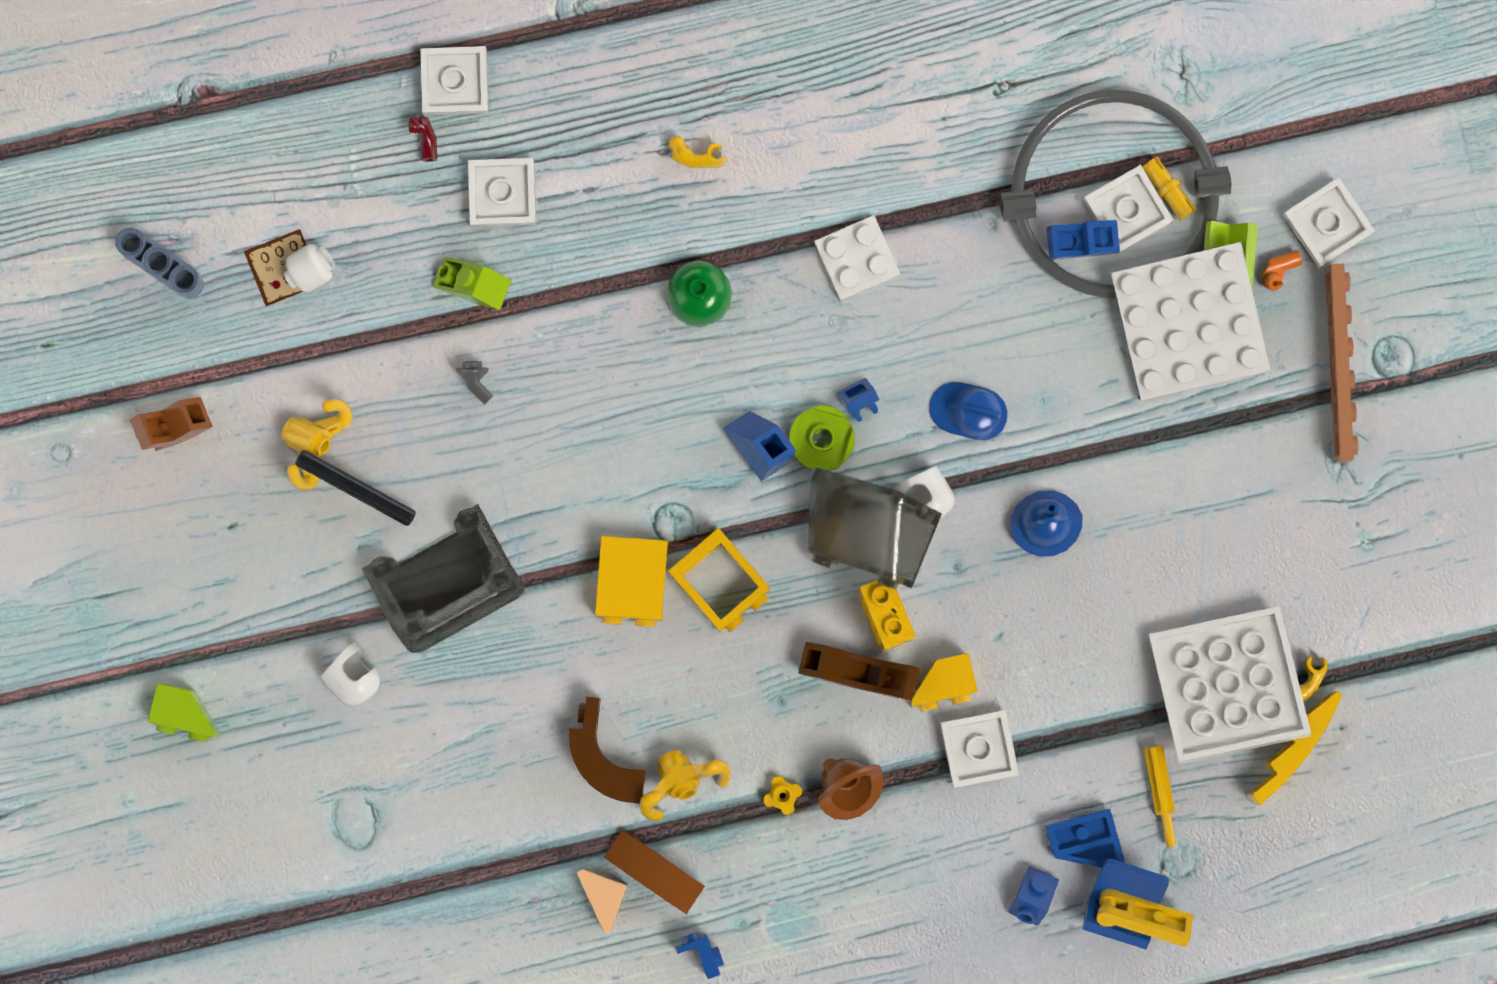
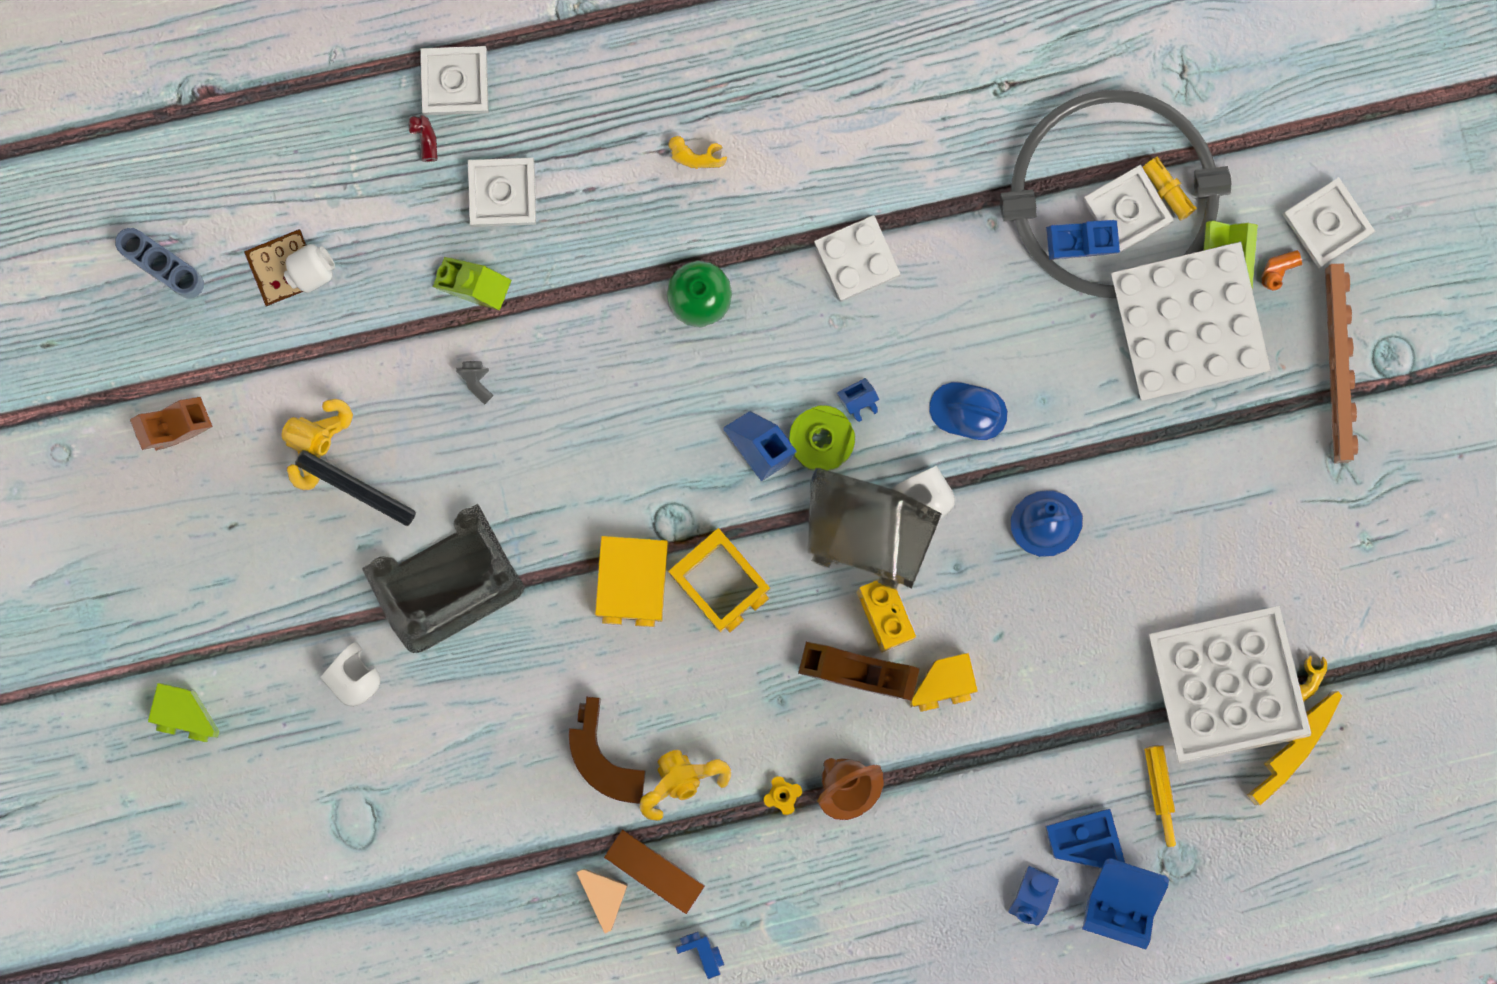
white plate [940,710,1019,788] -> none
yellow plate [1096,889,1194,947] -> none

